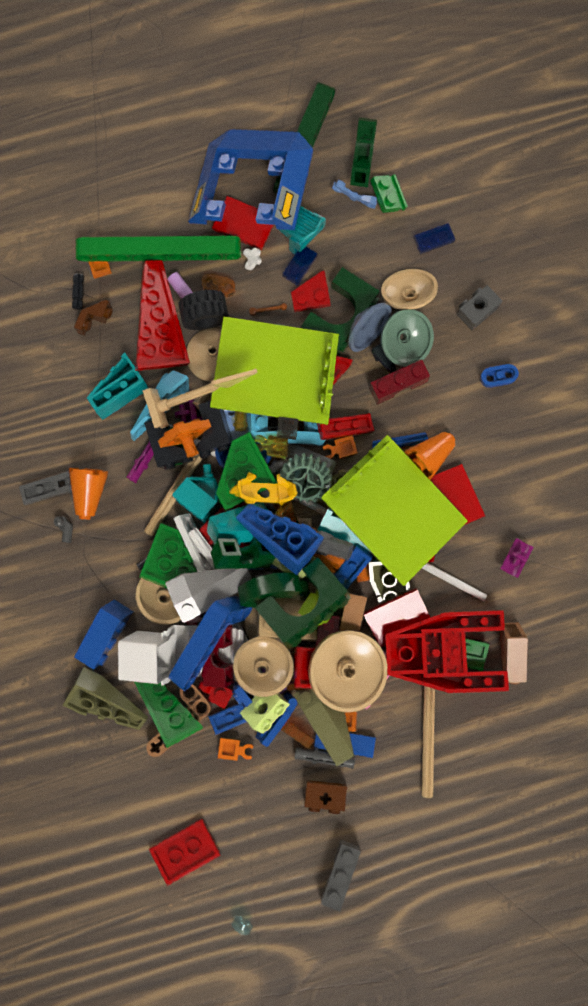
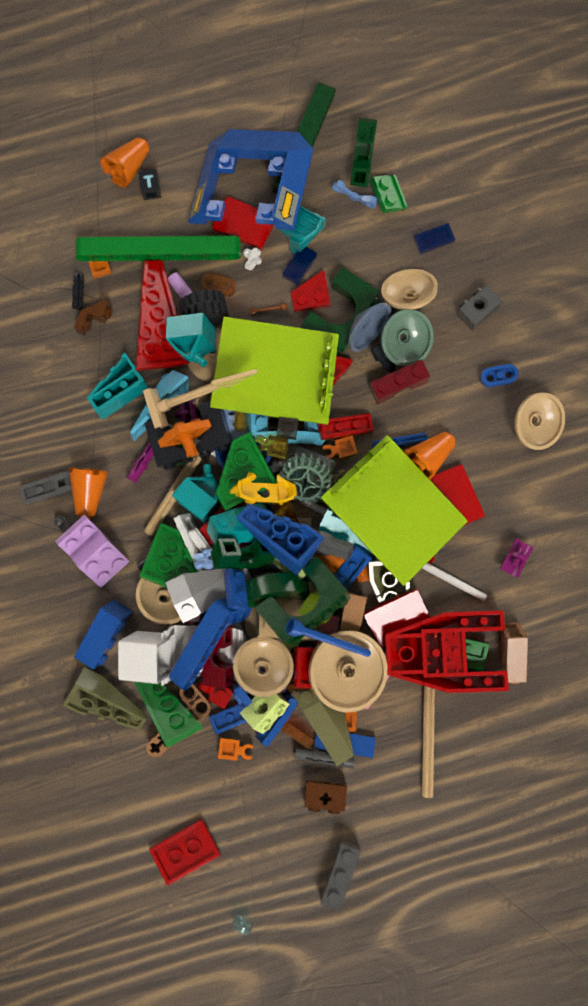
none -> lavender bracket [55,515,130,587]
none -> orange cone [100,137,150,188]
none -> black brick [138,169,162,200]
none -> teal piece [166,313,216,367]
none -> light blue piece [194,549,214,570]
none -> blue plate [224,568,249,611]
none -> blue piece [286,618,371,657]
none -> tan dish [515,392,565,450]

